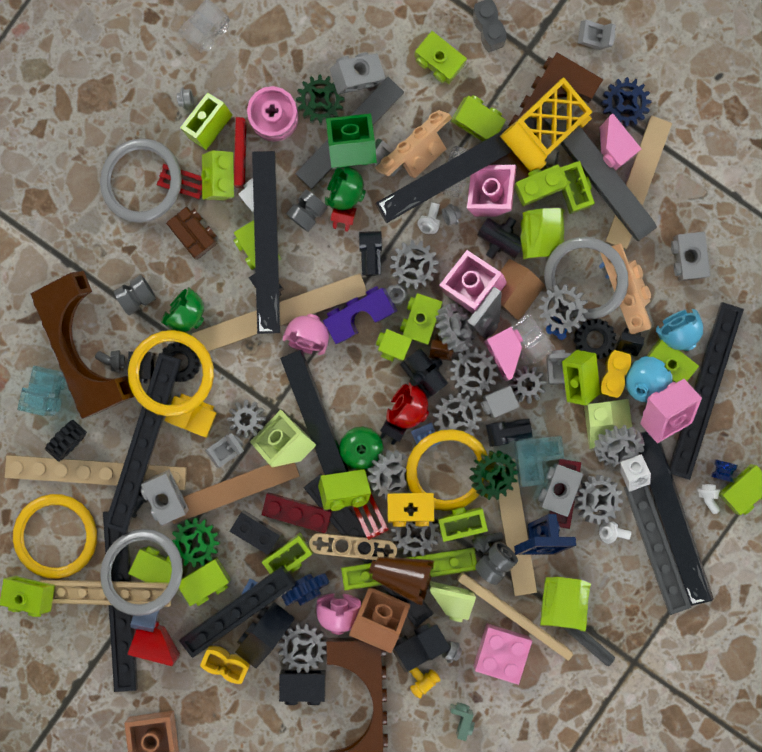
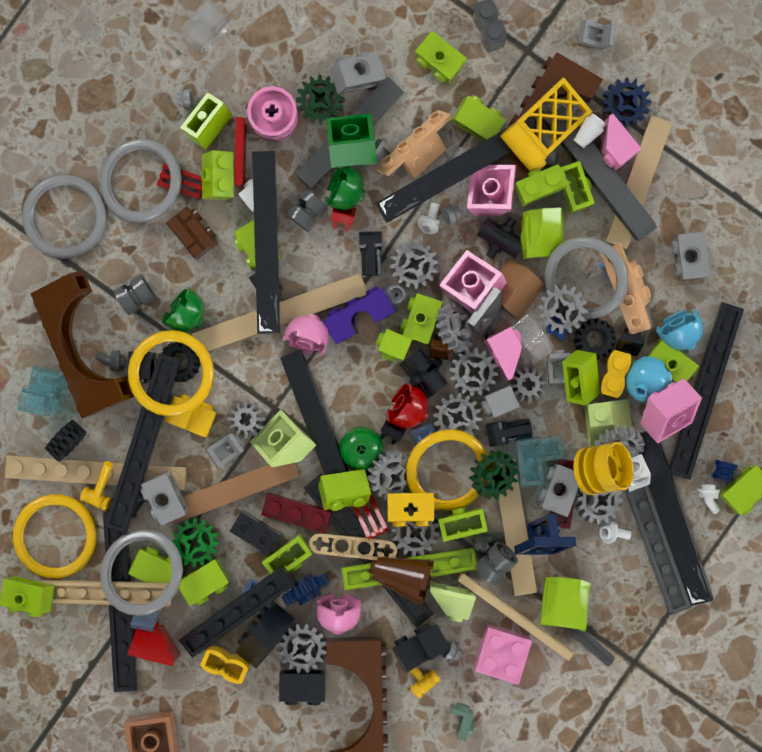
nougat brick [349,587,411,653] -> none
none -> light grey wedge [22,174,107,259]
none -> yellow piece [80,461,113,511]
none -> yellow wheel [573,442,634,495]
none -> white cone [574,113,606,148]

